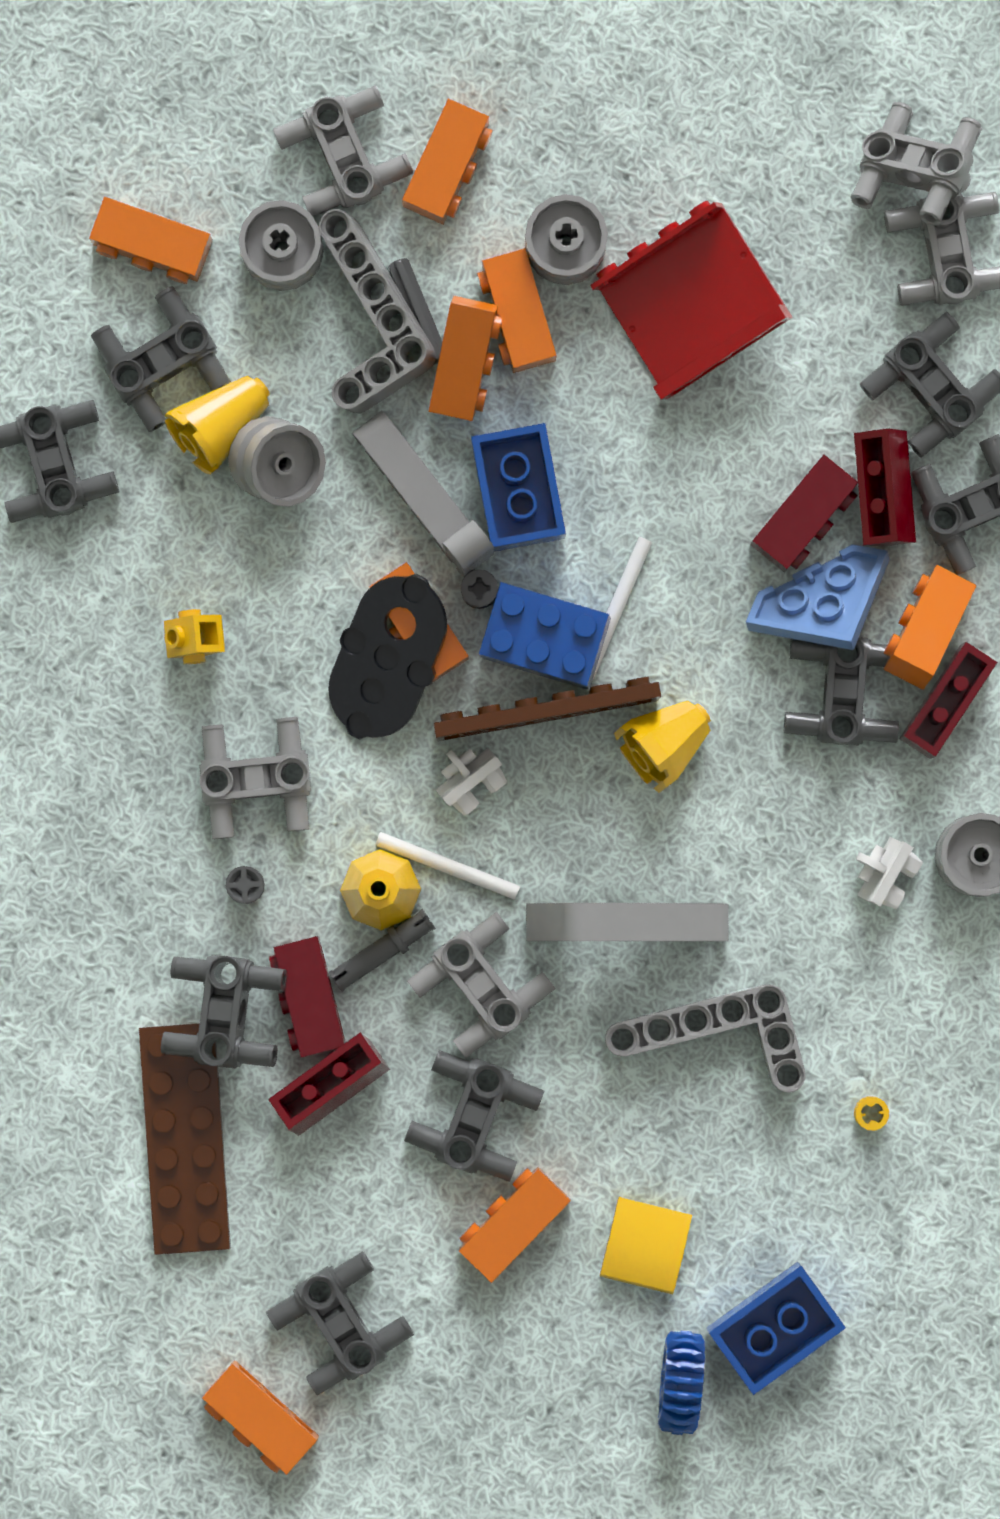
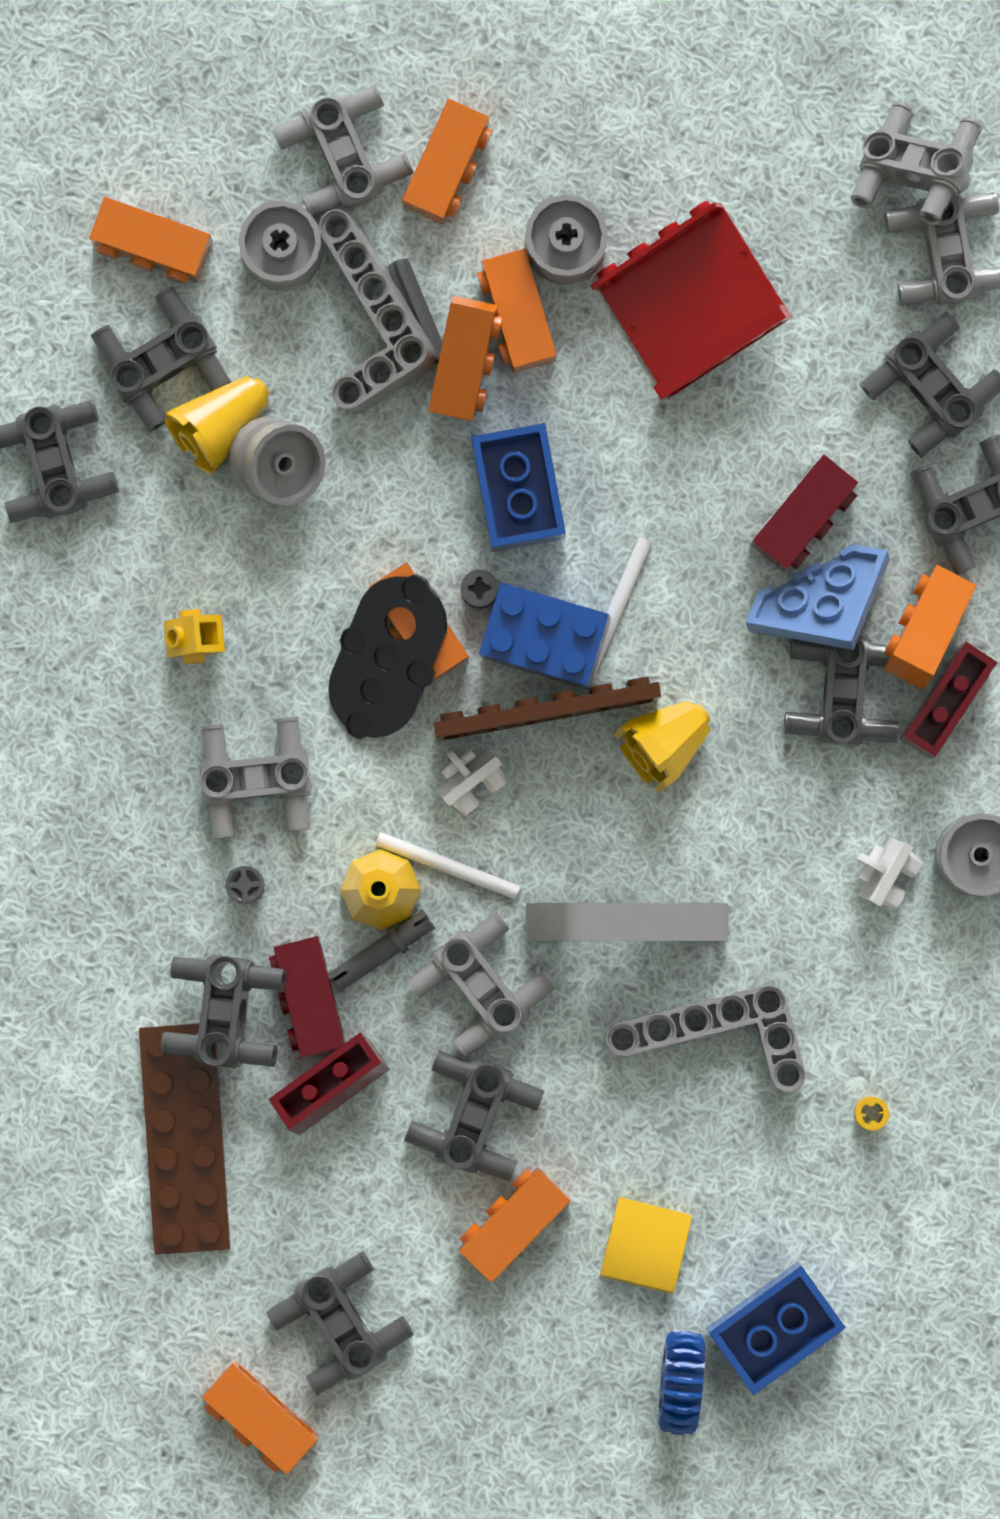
light grey beam [352,410,494,577] -> none
dark red brick [854,428,916,547] -> none

